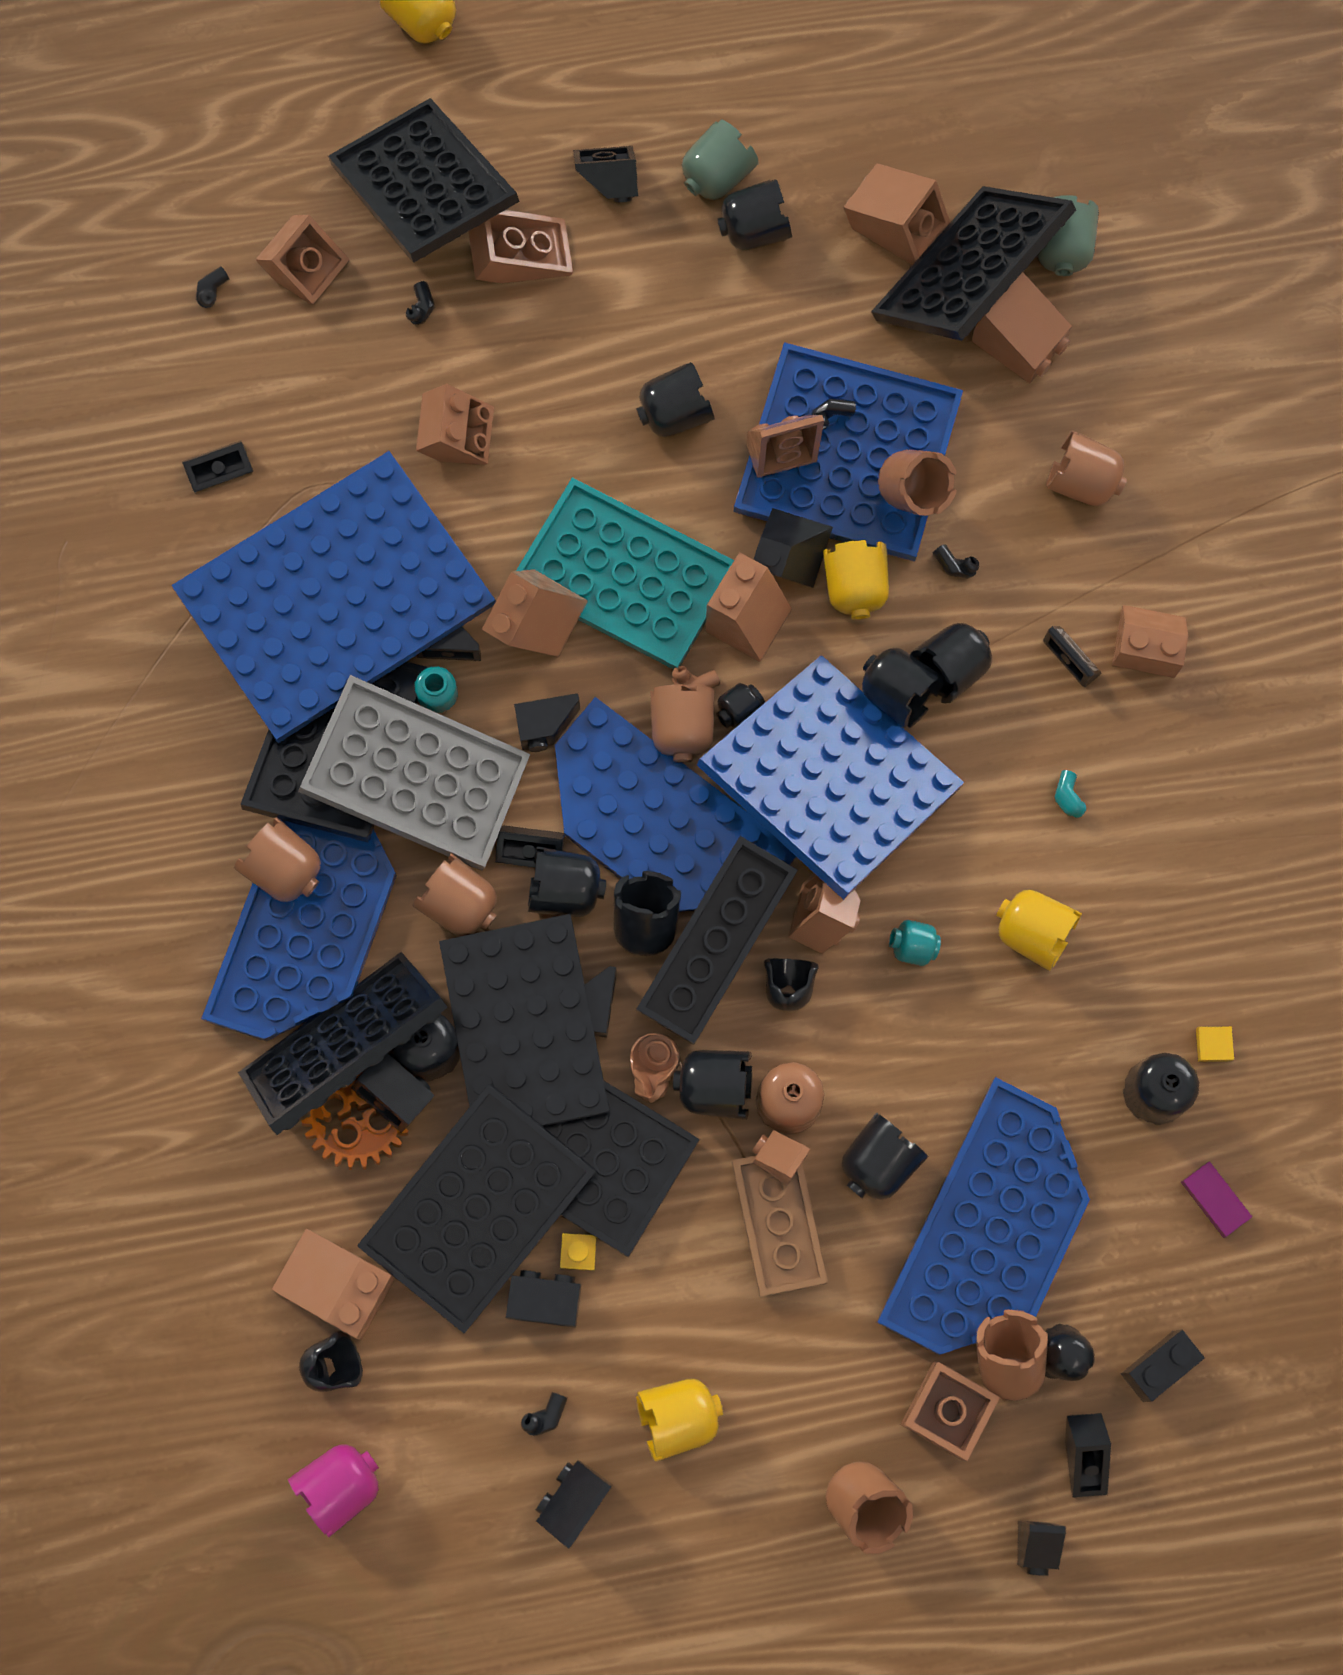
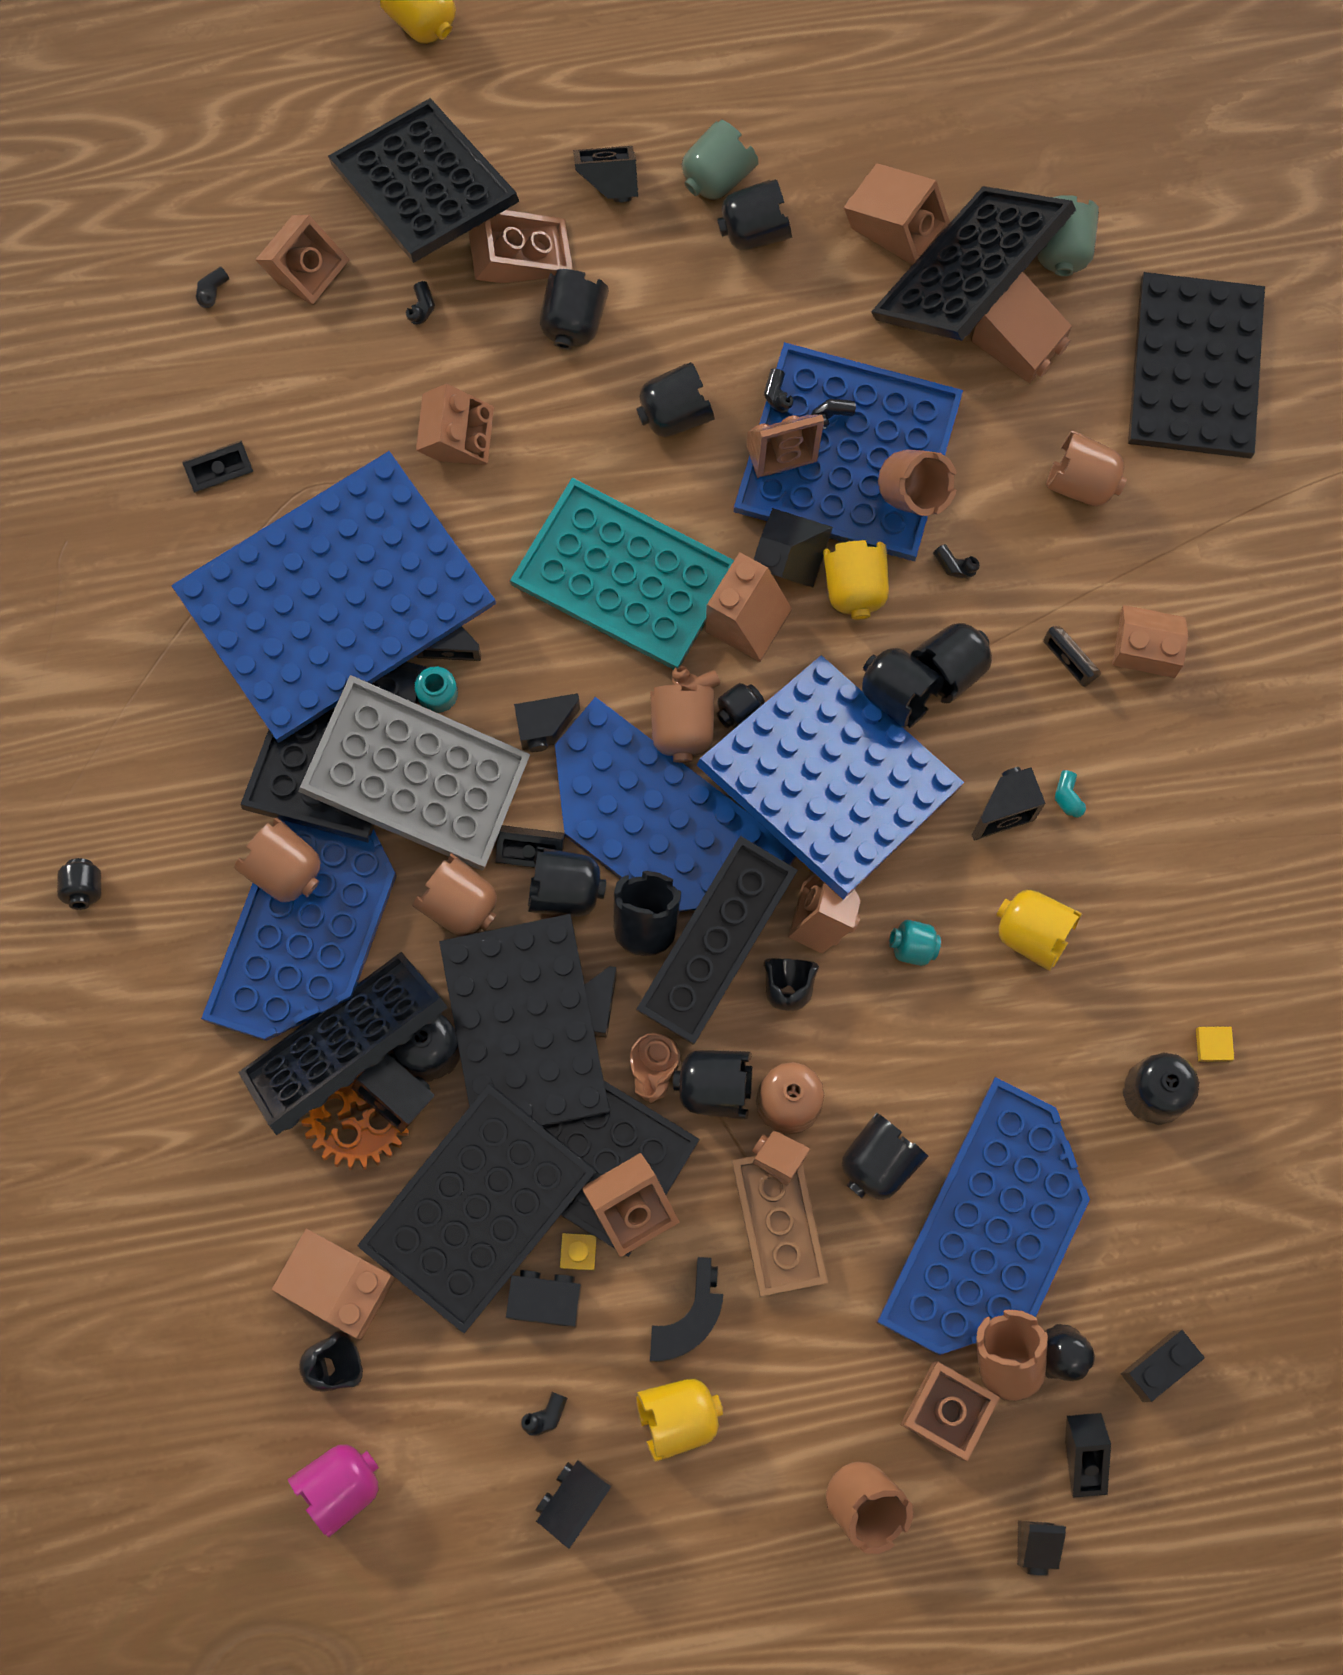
nougat slope [482,569,588,657] -> none
magenta tile [1181,1161,1252,1238] -> none
none -> black head [57,858,101,910]
none -> black cylinder [540,269,609,350]
none -> nougat slope [582,1153,680,1257]
none -> black arch [650,1257,724,1362]
none -> black arm [764,368,793,413]
none -> black slope [972,767,1046,841]
none -> black plate [1128,272,1265,458]

